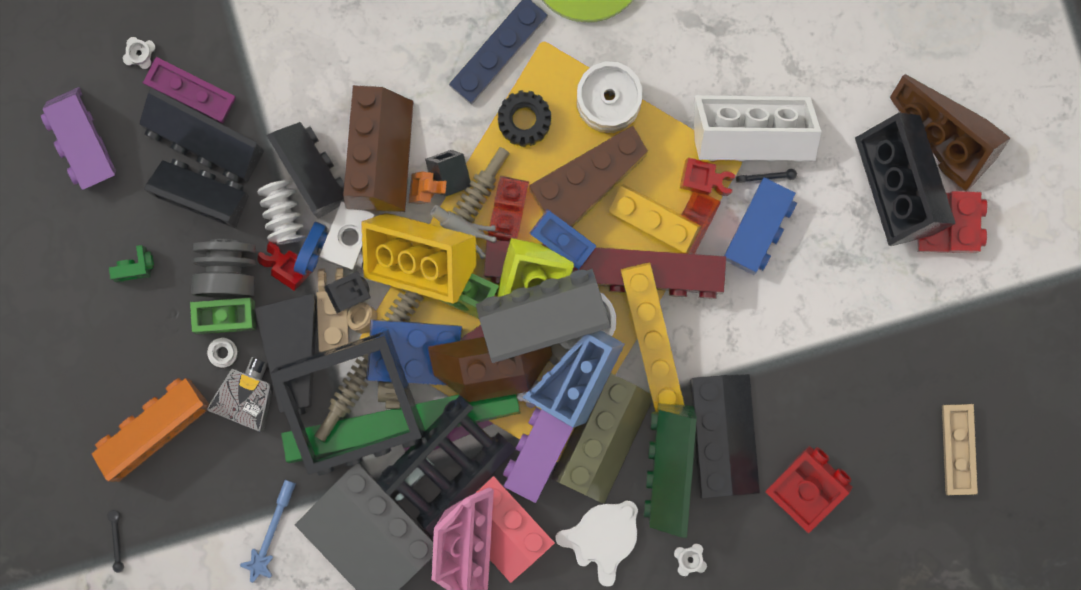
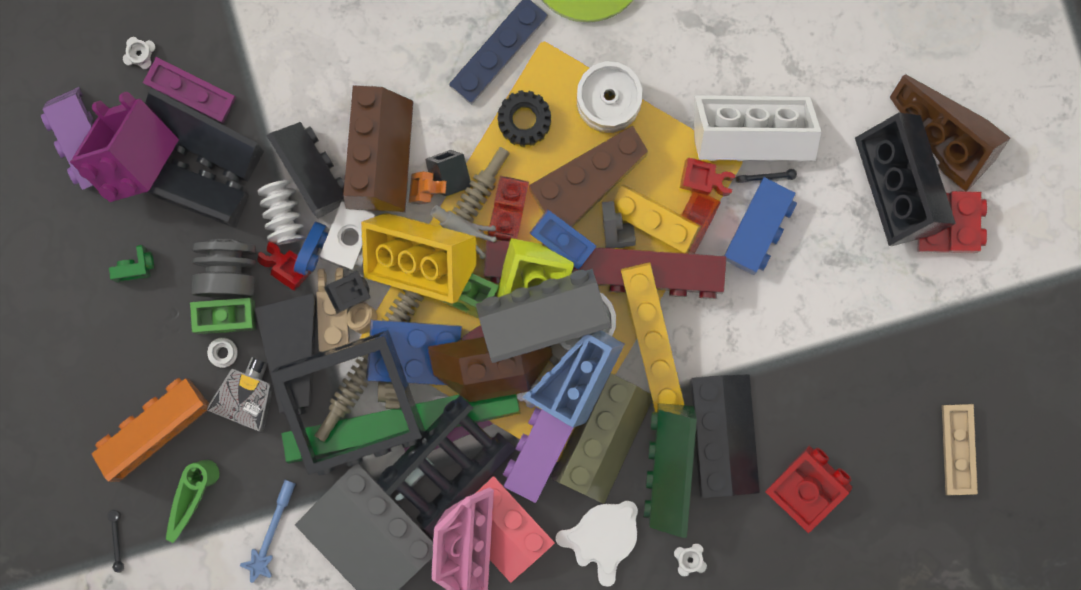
none -> magenta container [70,92,179,202]
none -> bright green piece [166,459,220,543]
none -> dark grey bracket [602,201,636,248]

